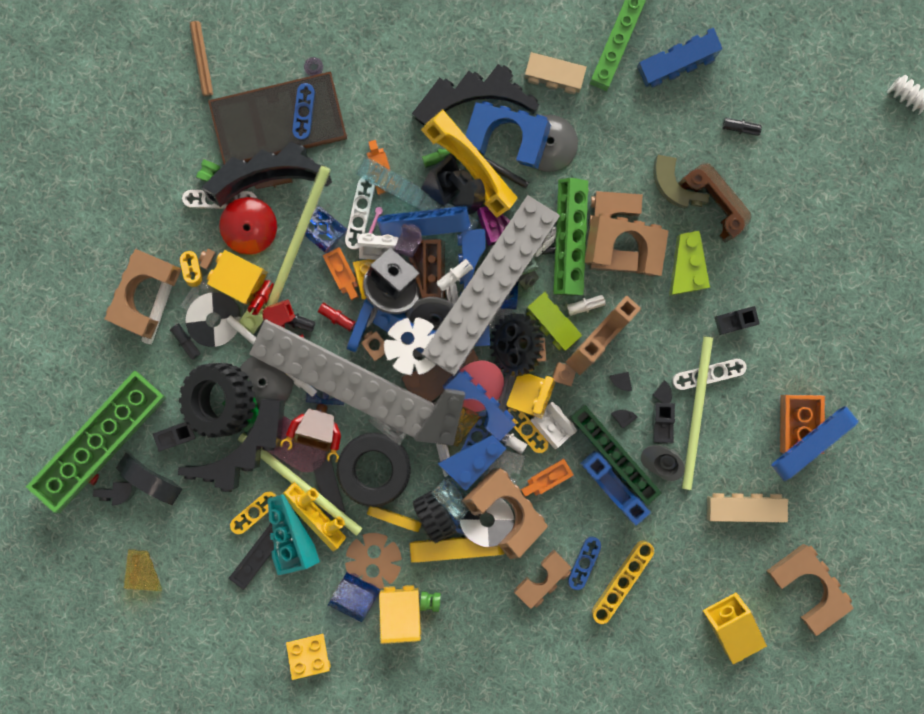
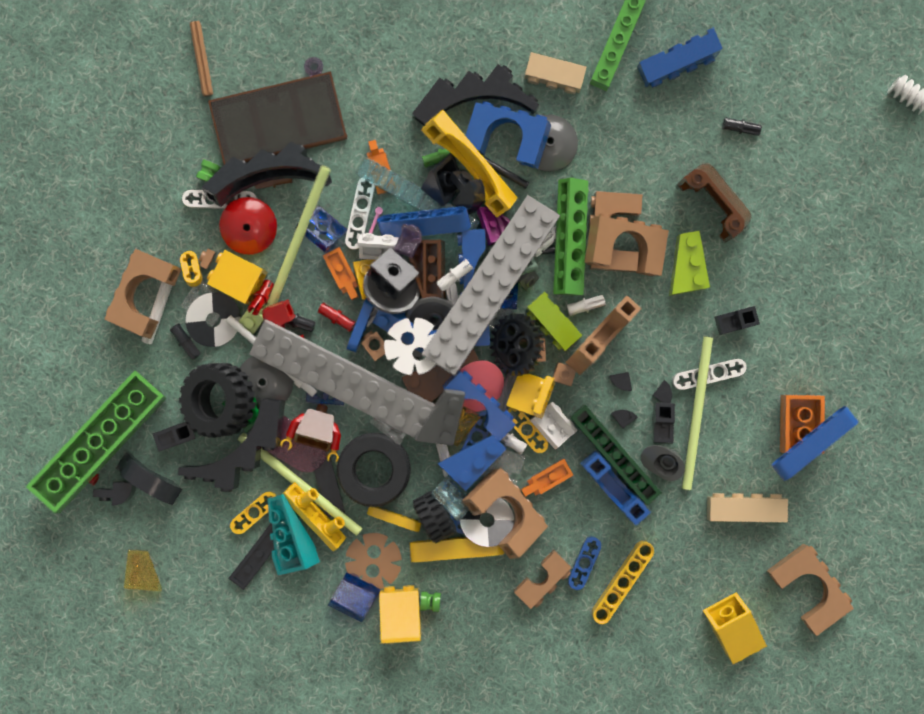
yellow hinge [286,634,331,680] -> none
blue beam [292,83,315,140] -> none
olive arch [653,155,709,209] -> none

